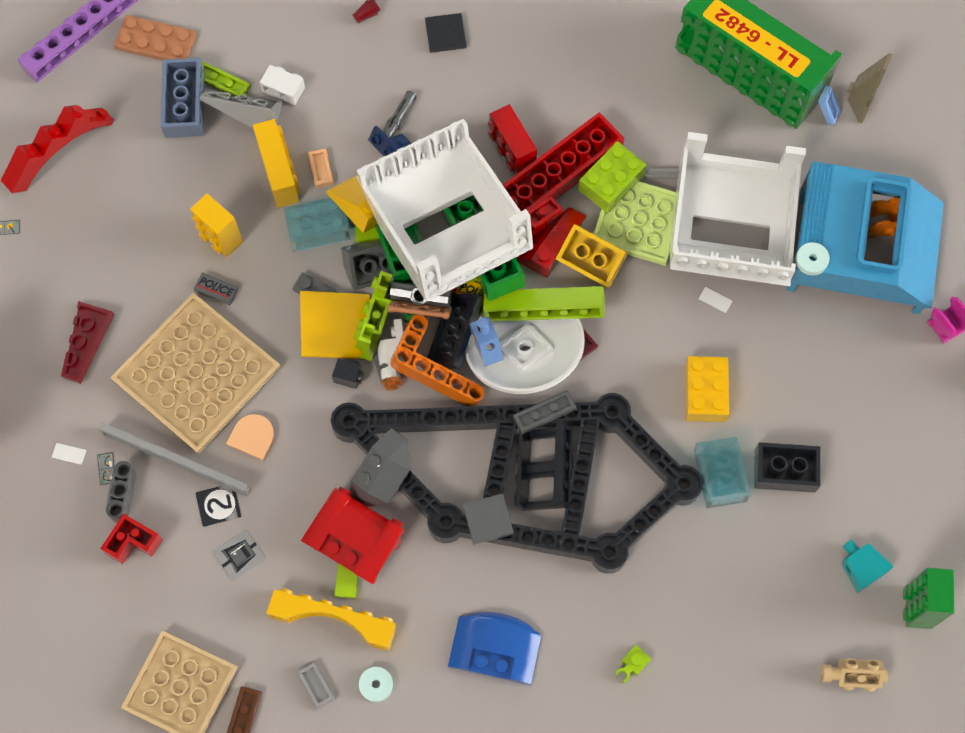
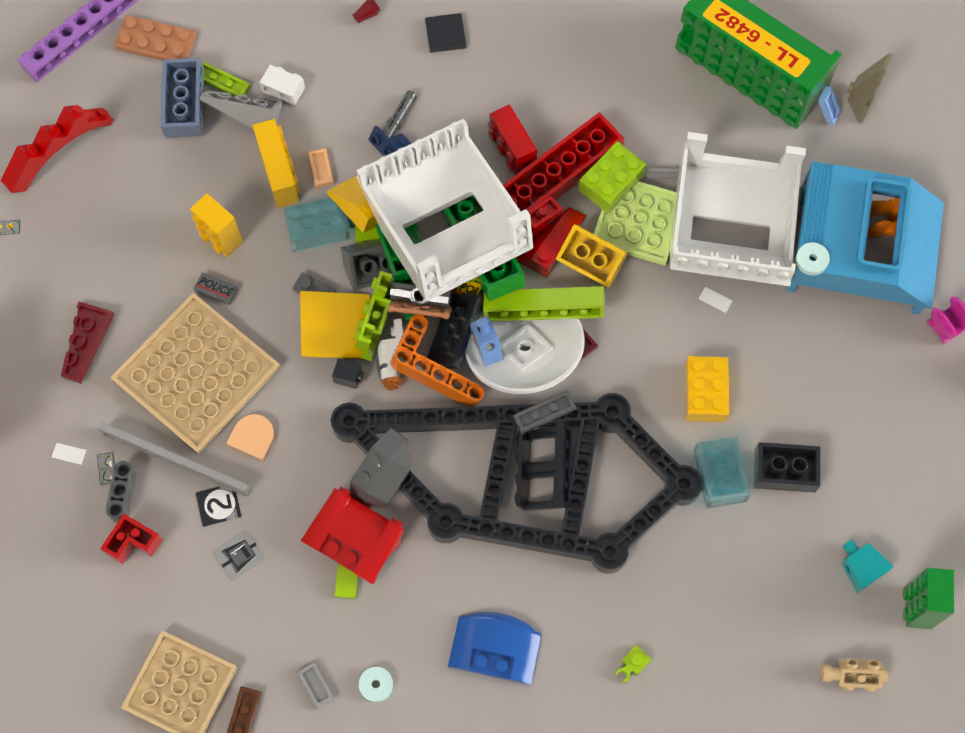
yellow arch [266,588,397,651] -> none
dark grey tile [463,494,514,545] -> none

